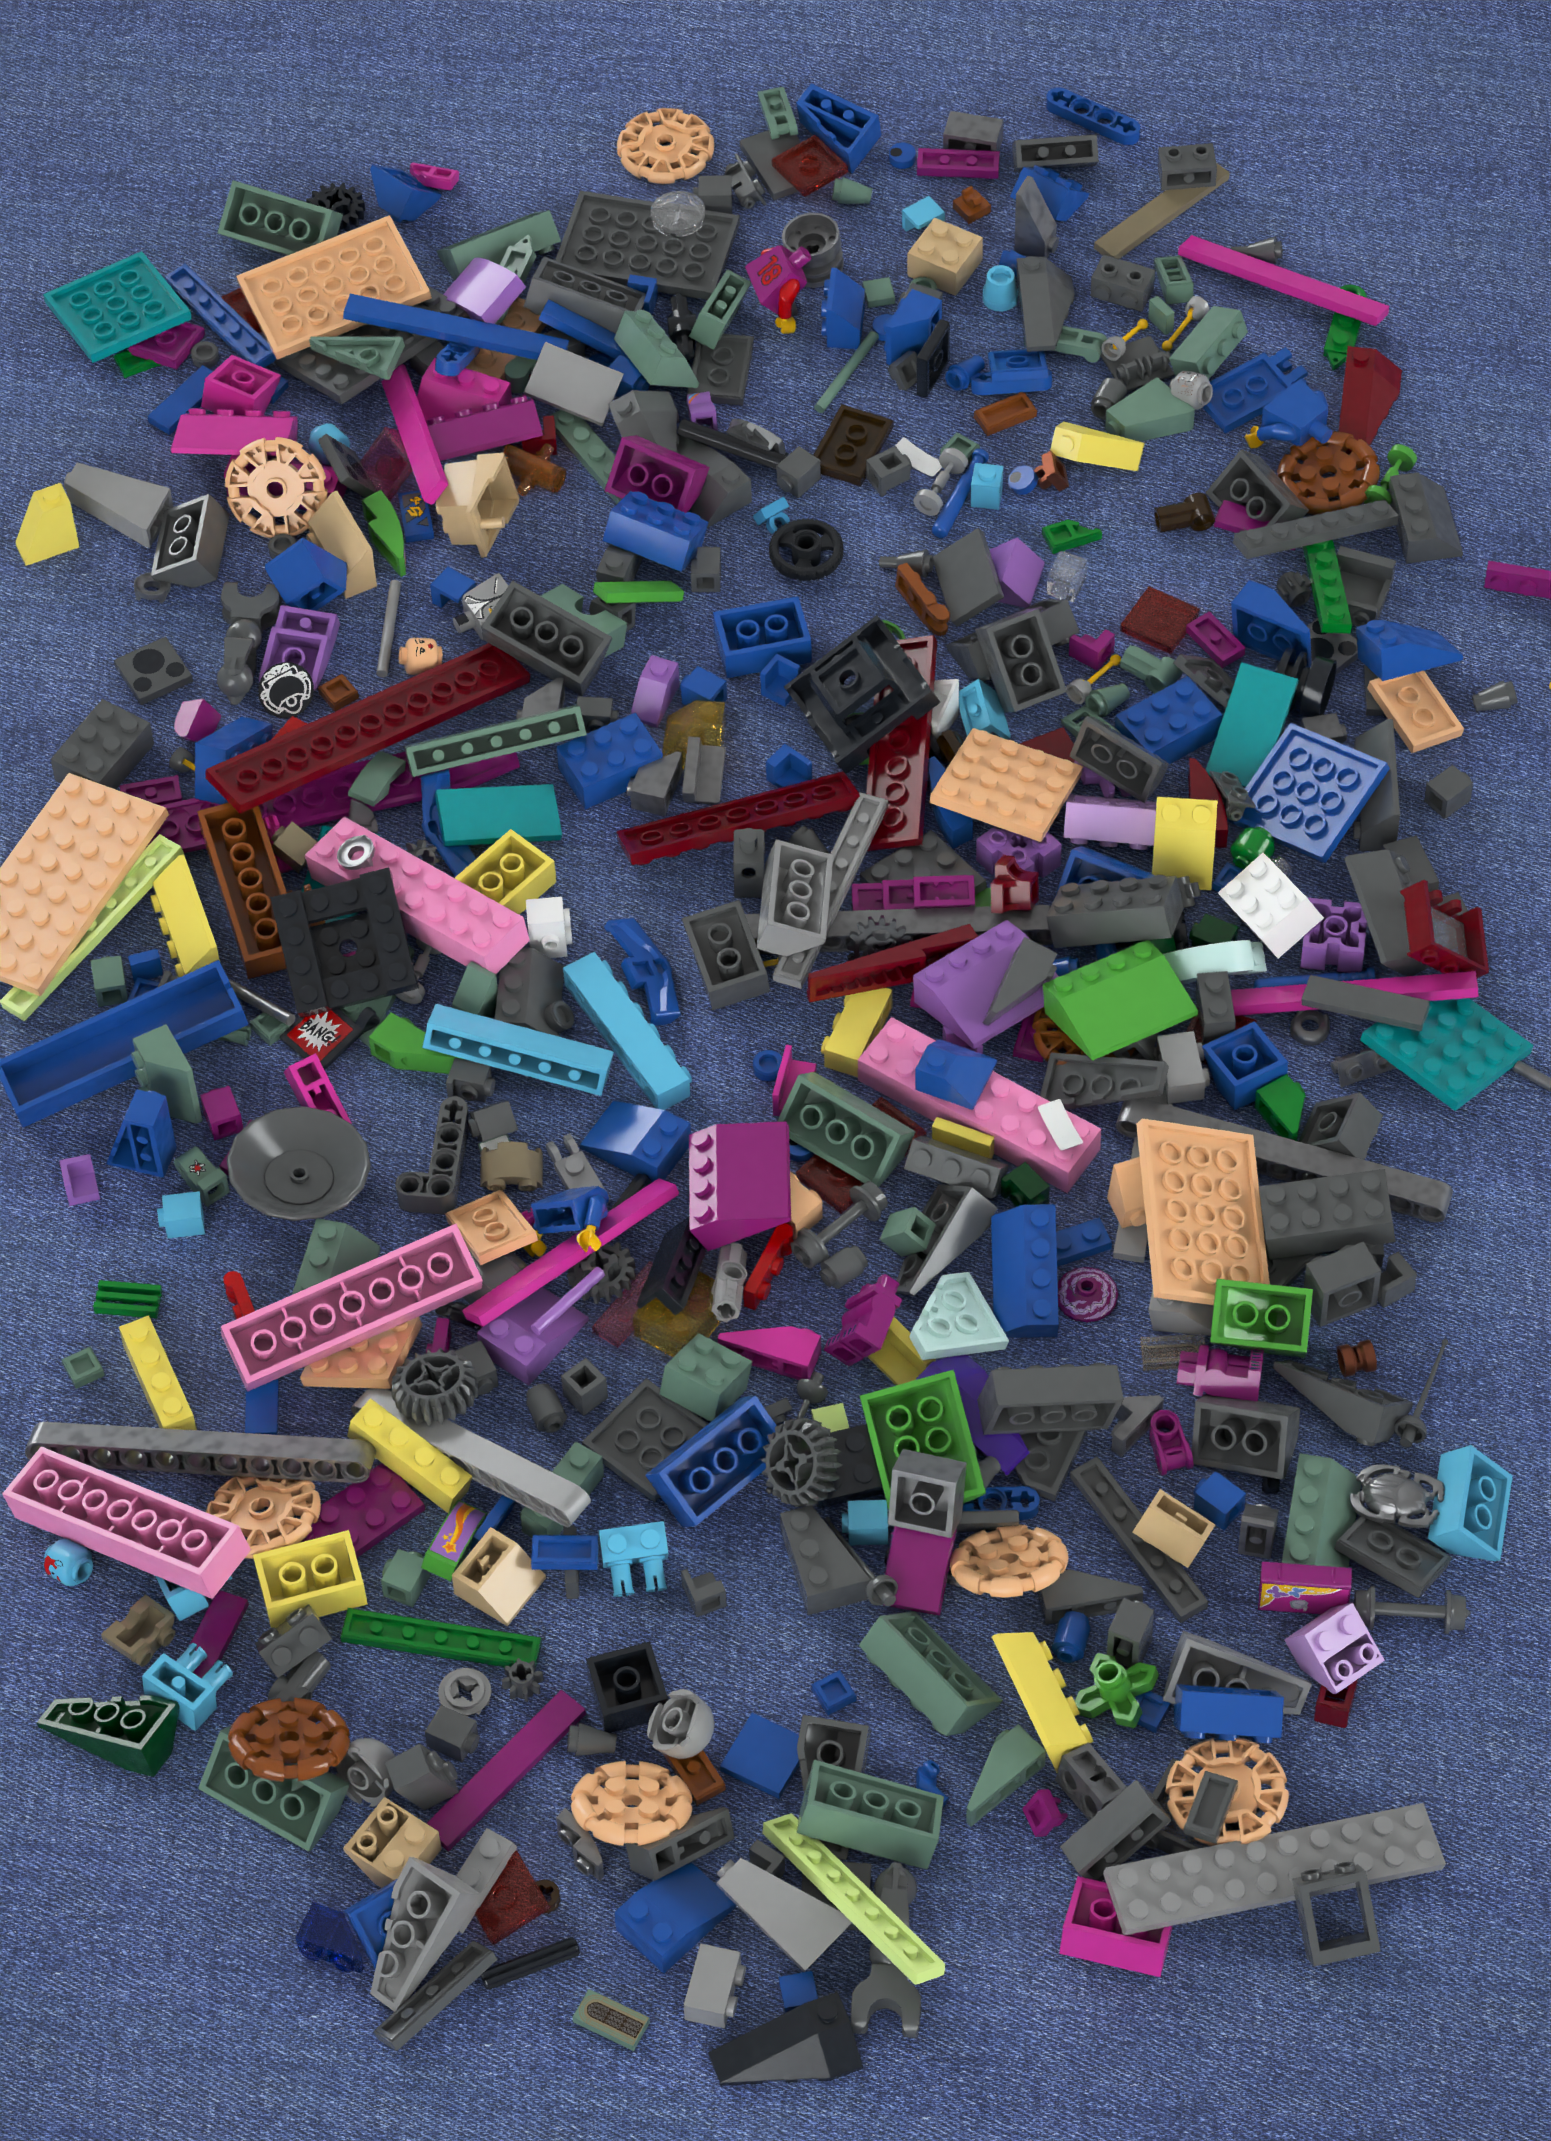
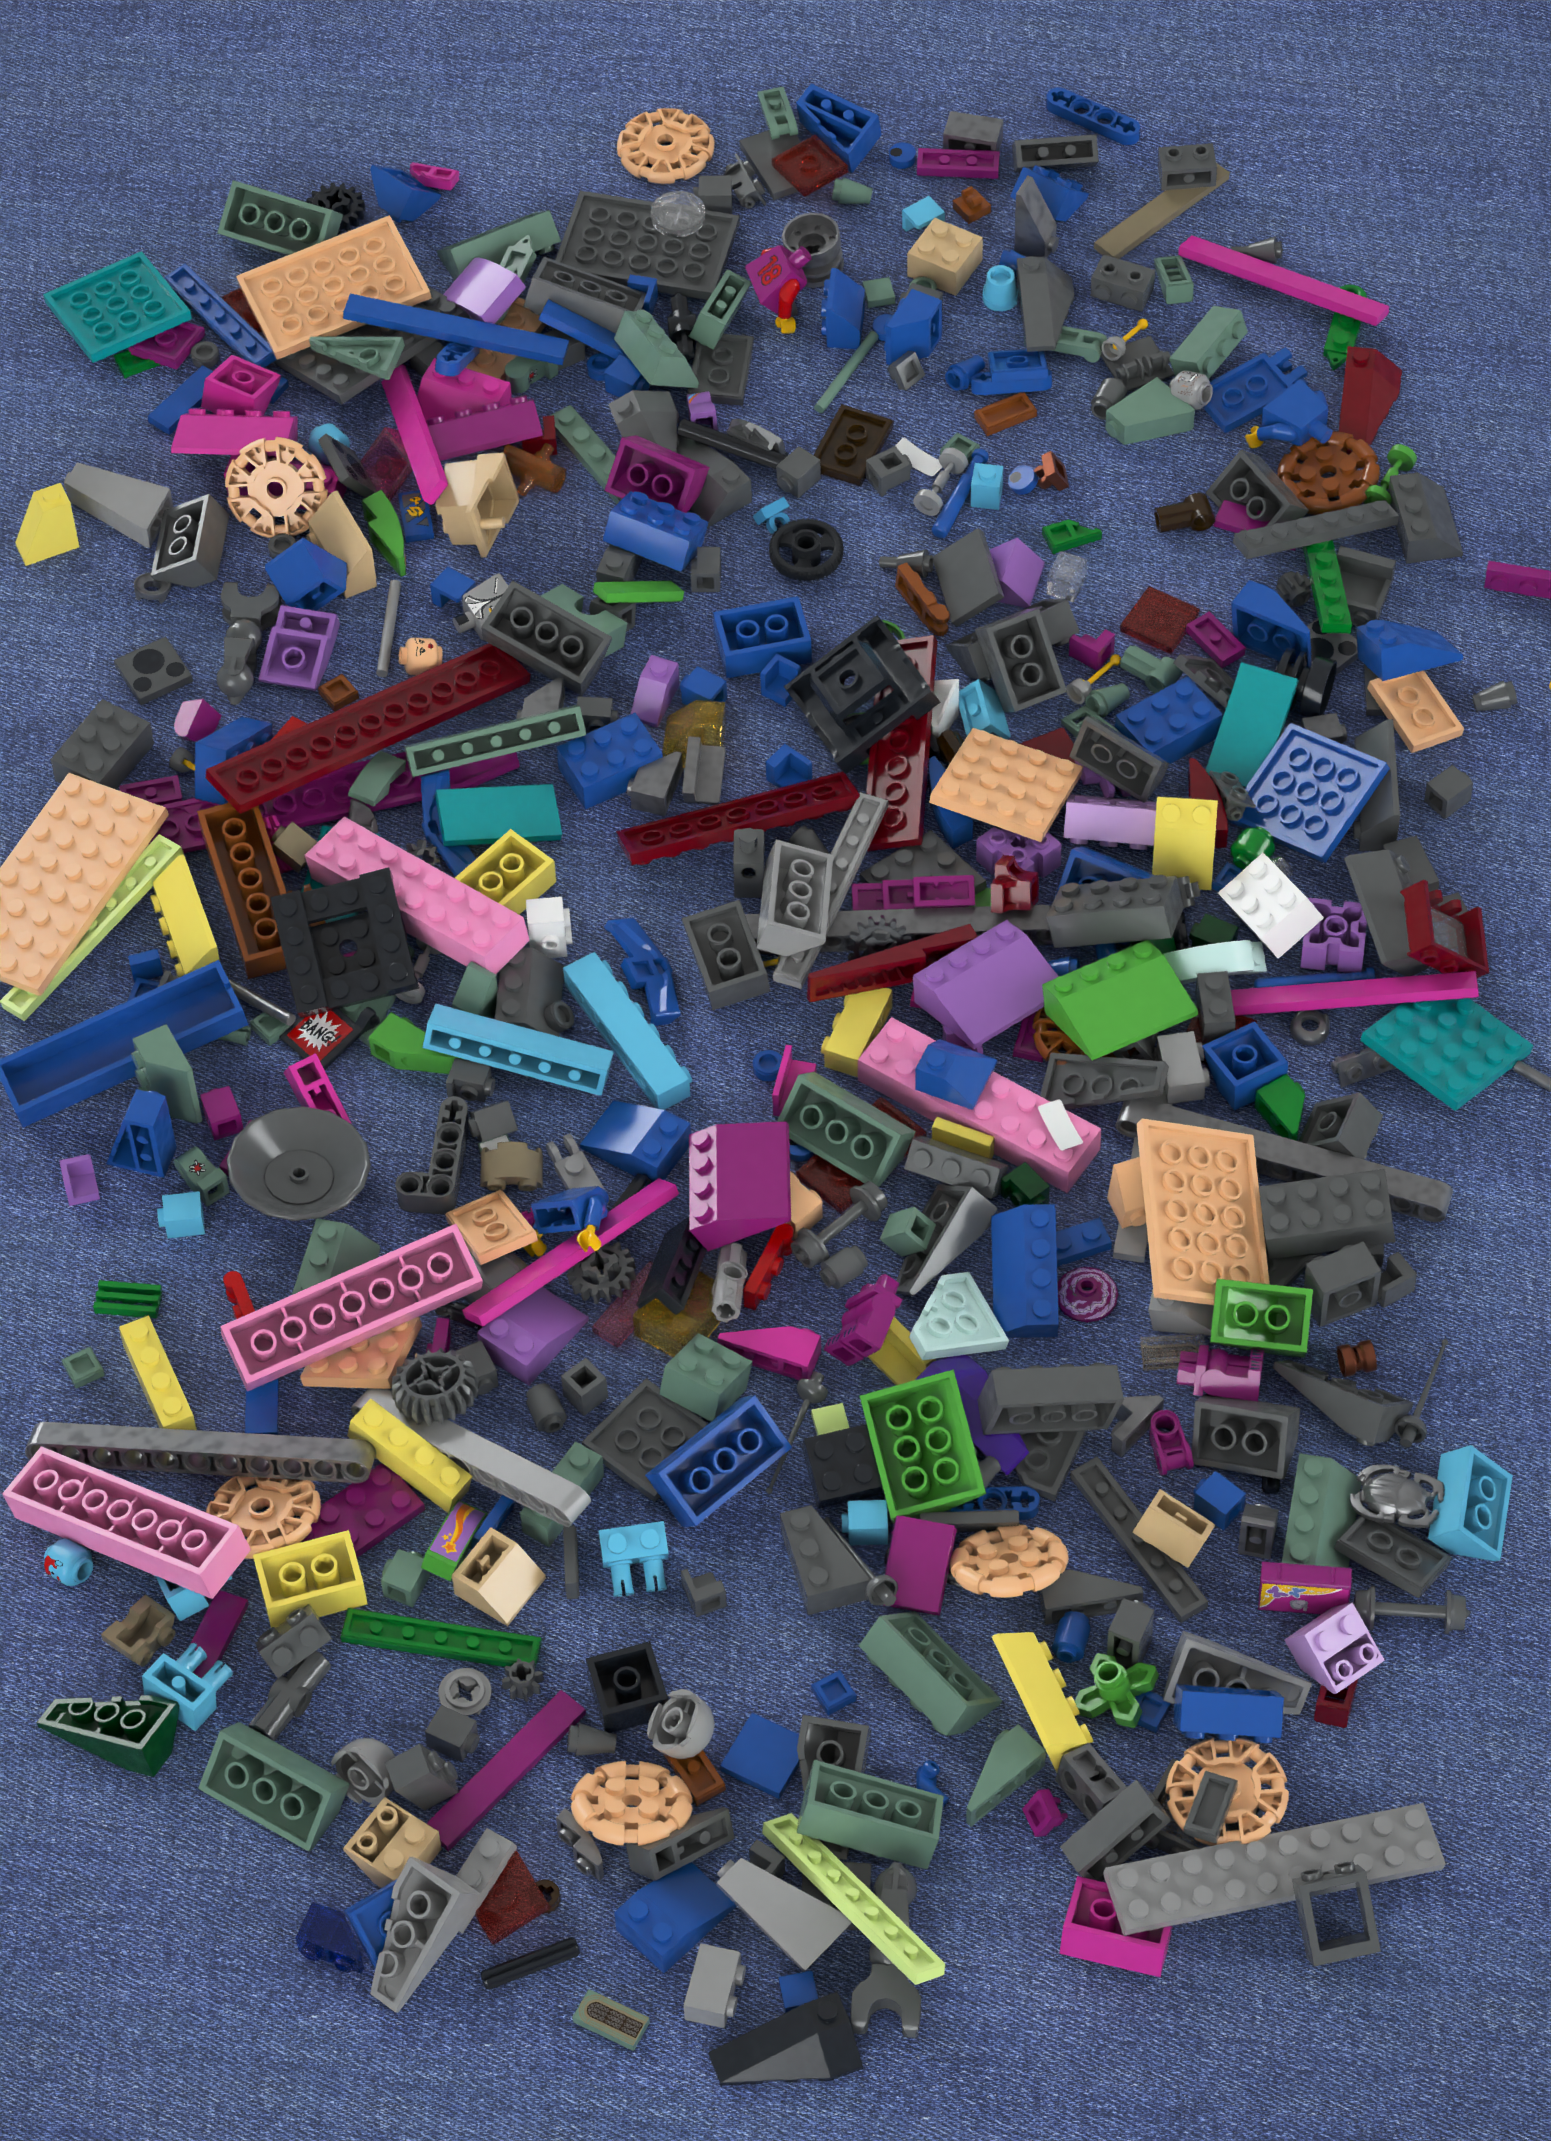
sand green brick [90,955,128,1007] -> none
dark orange plate [228,1698,350,1782] -> none
black sticker [258,662,314,718] -> none
flat silver piece [337,835,375,870] -> none
dark grey tile [373,1941,498,2051] -> none
light grey tile [524,342,624,426] -> none
medium lavender bar [531,1267,605,1335] -> none
blue tile [531,1535,599,1570] -> none
dark grey gear [760,1418,842,1507] -> none
dark grey plate [764,1397,792,1426] -> none
flat silver brick [888,1449,967,1538] -> none
black tile [917,319,950,398] -> none
dark grey slope [983,937,1058,1025] -> none
light yellow slope [1050,421,1145,471] -> none
sand green tile [1148,296,1174,335] -> none
hinge [1162,296,1210,351] -> none
dark grey tile [1301,975,1430,1031] -> none

